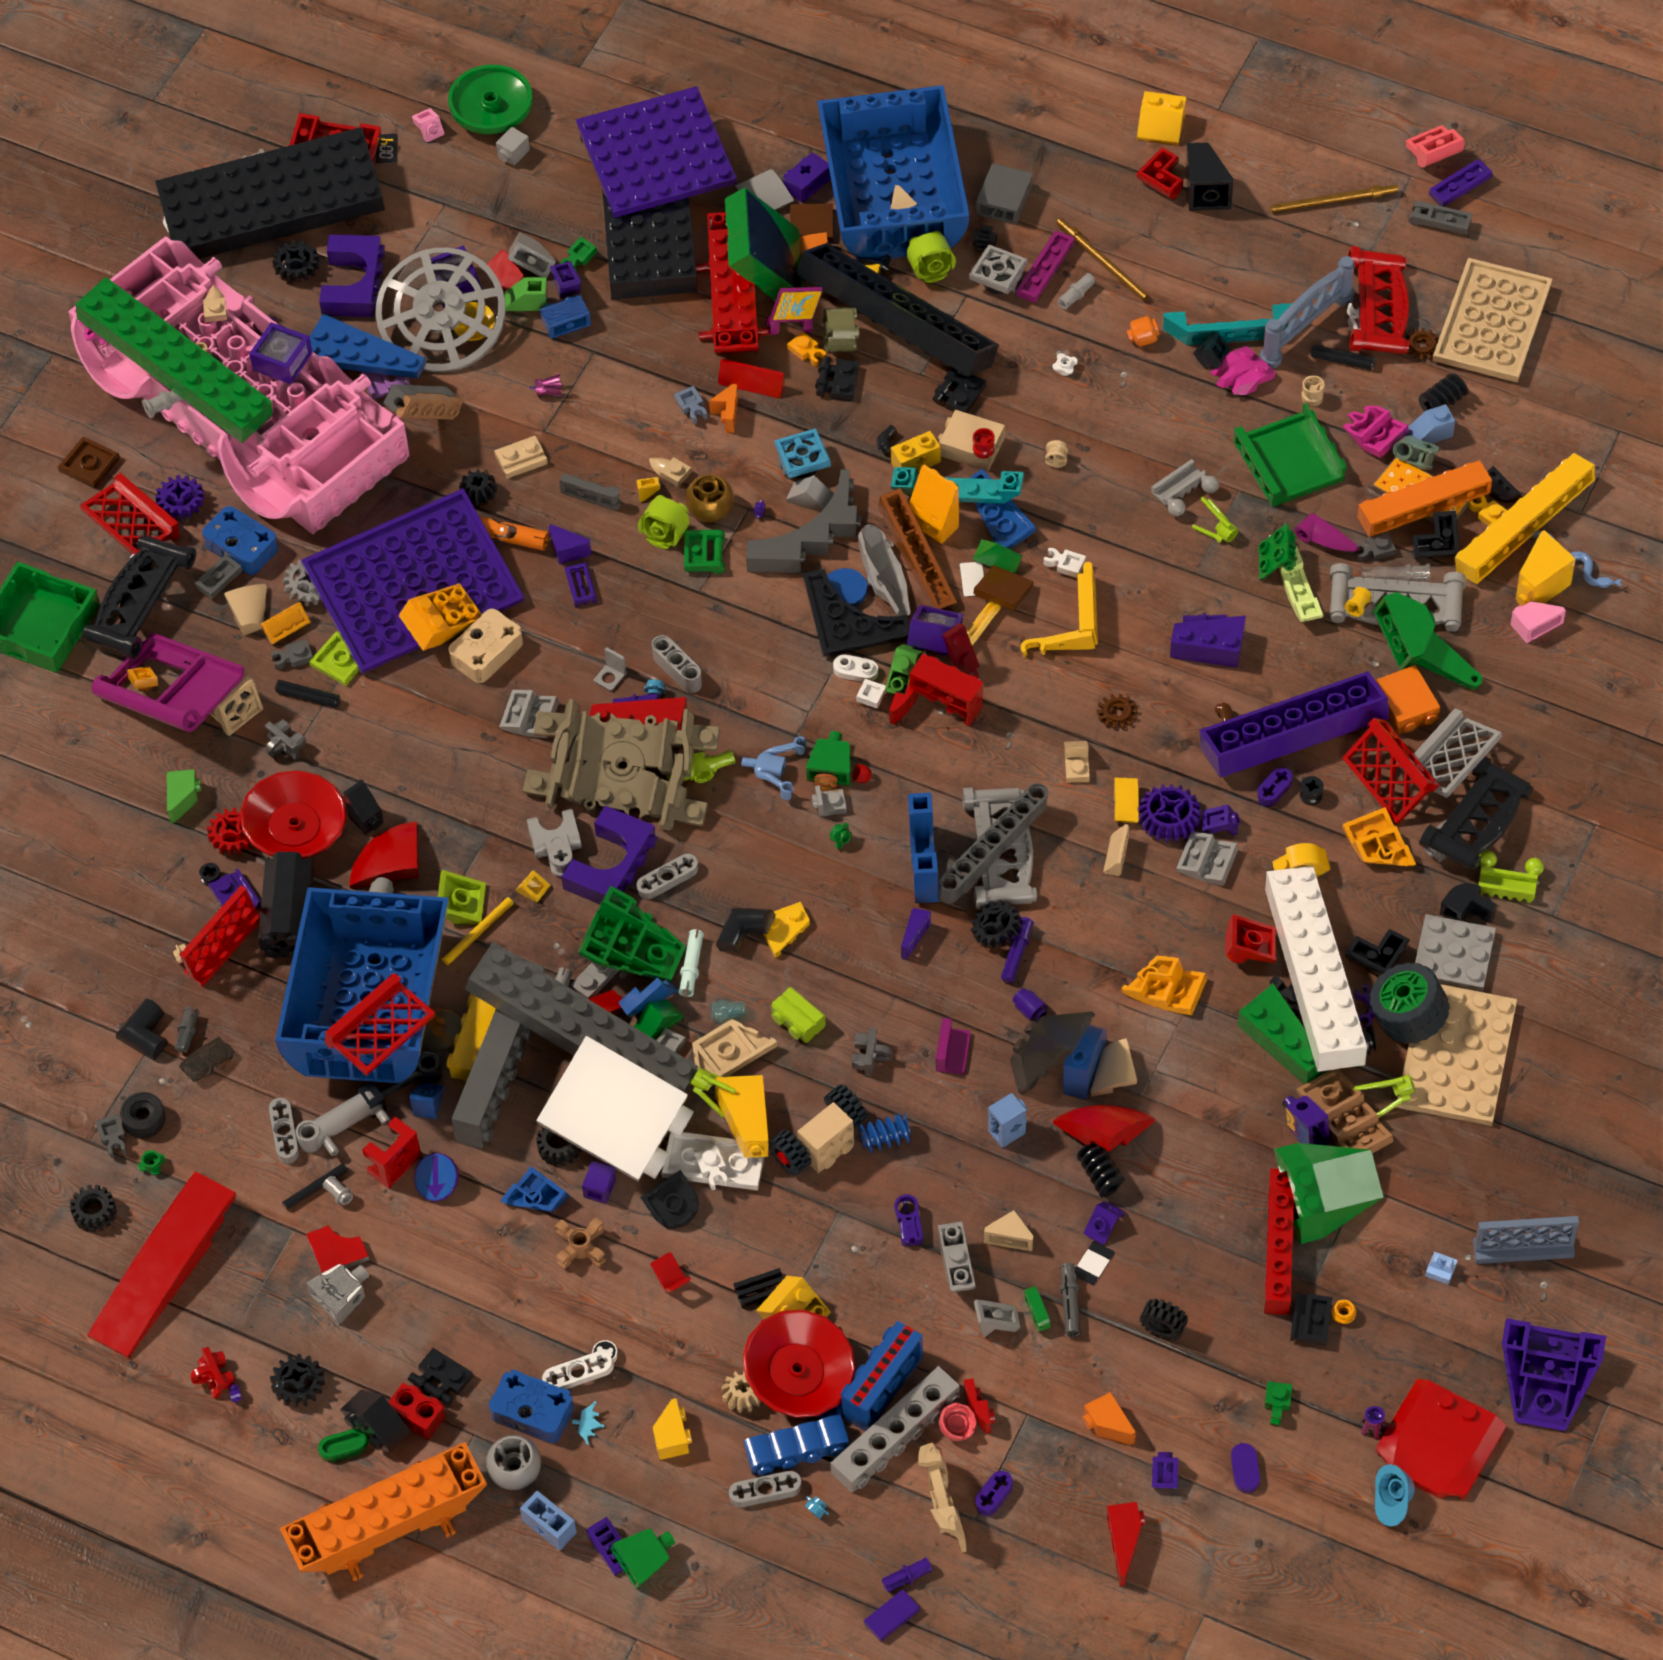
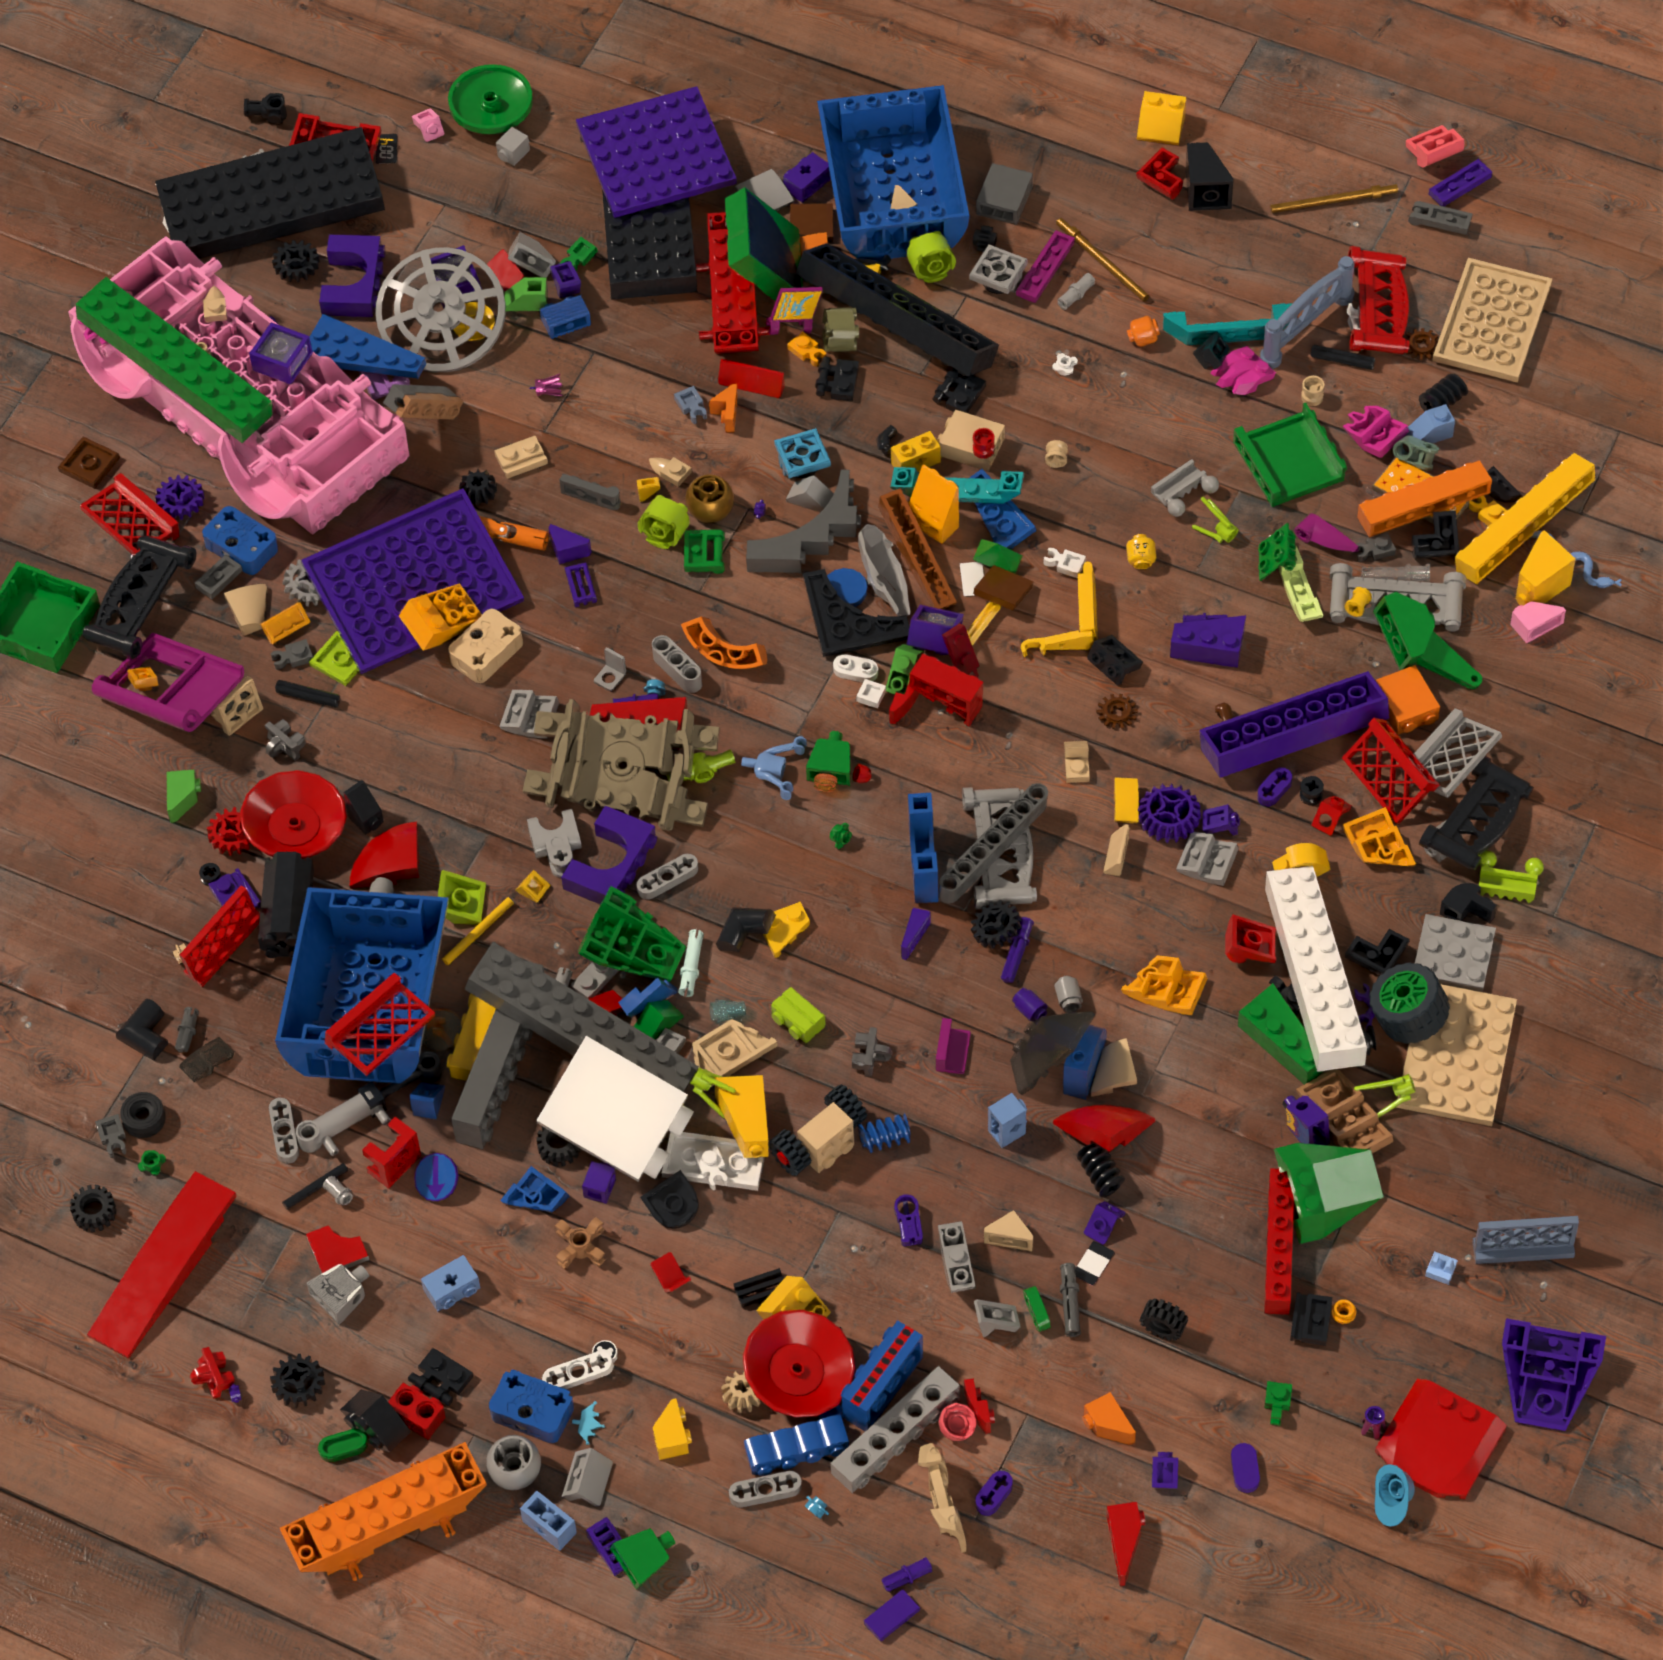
light grey pin [142,391,184,418] -> none
light grey bracket [811,785,847,817] -> none
none -> black connector [244,93,287,124]
none -> medium blue brick [421,1255,480,1312]
none -> light grey panel [562,1448,613,1506]
none -> orange brick [681,616,767,669]
none -> light grey brick [1054,976,1083,1013]
none -> black bracket [1087,635,1143,685]
none -> yellow head [1126,534,1157,569]
none -> red bracket [1311,795,1352,836]

